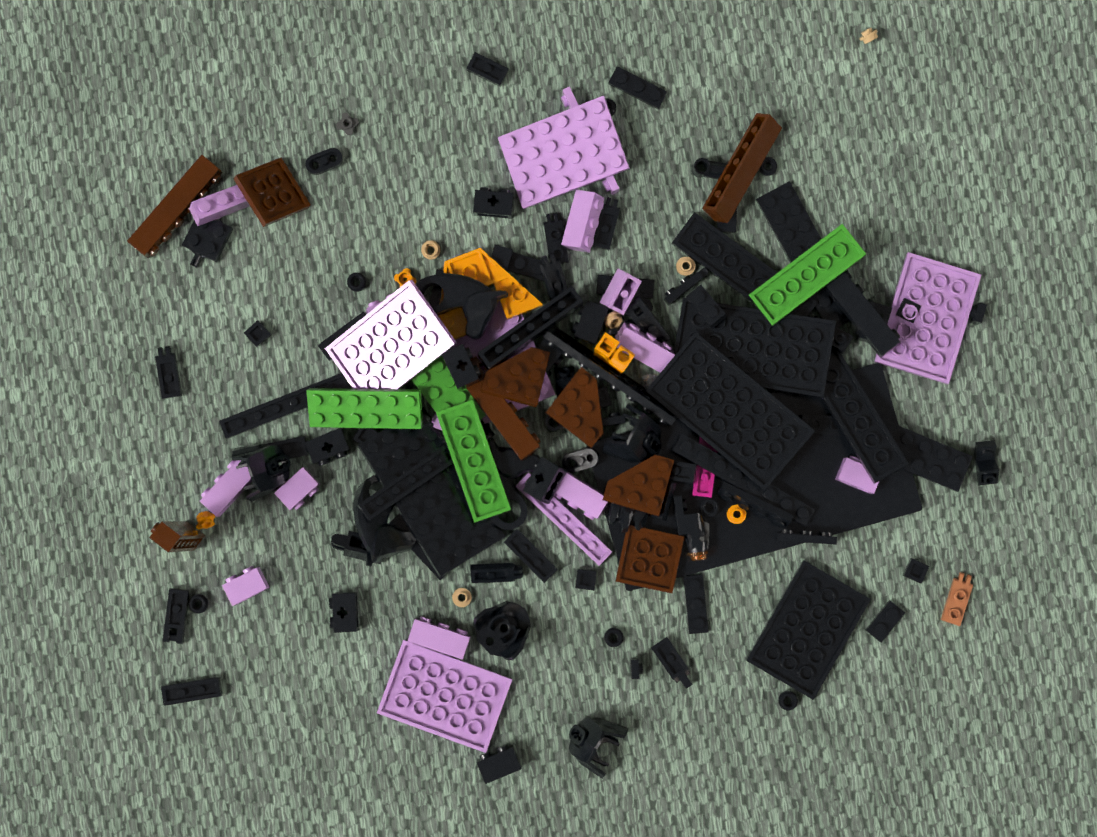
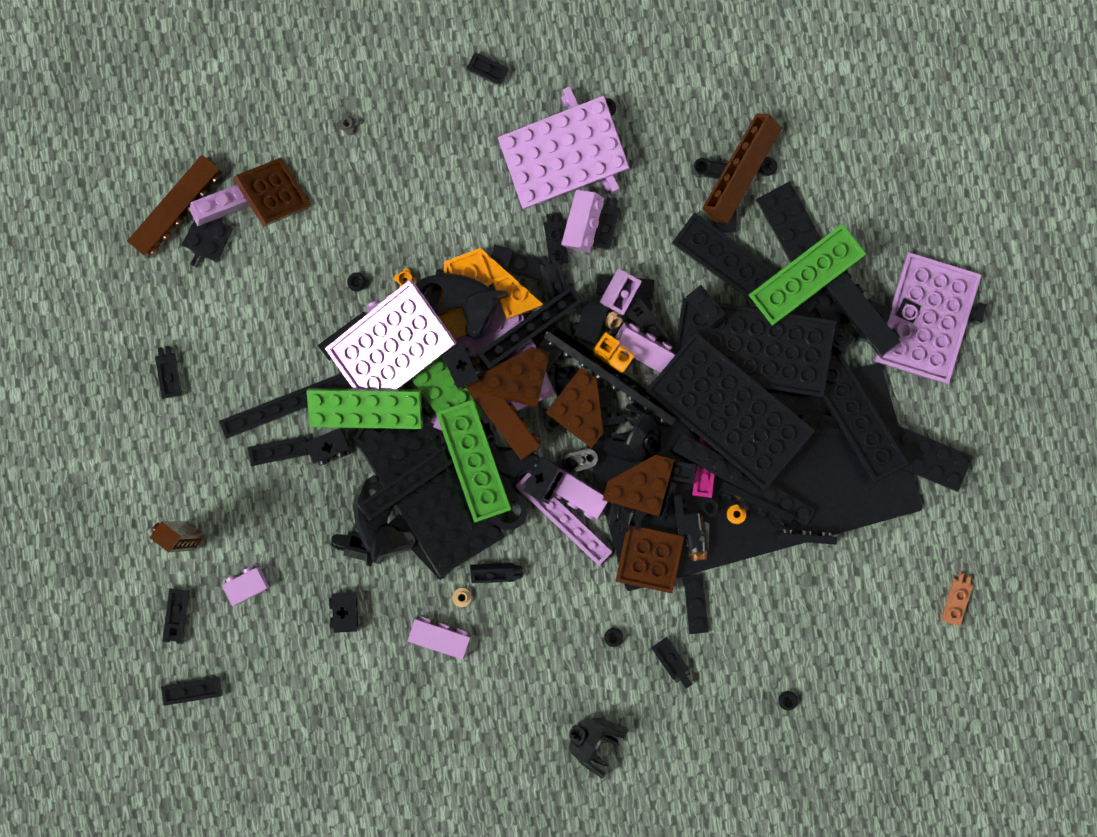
black plate [189,594,209,614] -> none
light orange plate [196,511,216,529] -> none
lavender brick [200,460,252,517] -> none
black piece [232,444,291,502] -> none
black plate [244,320,271,348] -> none
lavender brick [274,467,320,510] -> none
black plate [305,148,343,175] -> none
lavender plate [377,640,512,753] -> none
tan plate [421,240,440,260] -> none
black brick [473,187,514,219] -> none
black piece [473,601,531,660] -> none
black brick [477,744,522,784] -> none
black plate [504,529,558,583] -> none
black plate [575,569,597,591] -> none
black plate [608,66,667,110] -> none
black plate [630,658,643,679] -> none
black hinge [664,268,708,306] -> none
tan plate [676,257,695,276] -> none
black plate [746,560,871,700] -> none
lavender brick [835,456,879,494] -> none
tan plate [859,28,878,44] -> none
black plate [865,600,905,642] -> none
black plate [902,558,929,584] -> none
black slope [974,440,999,486] -> none

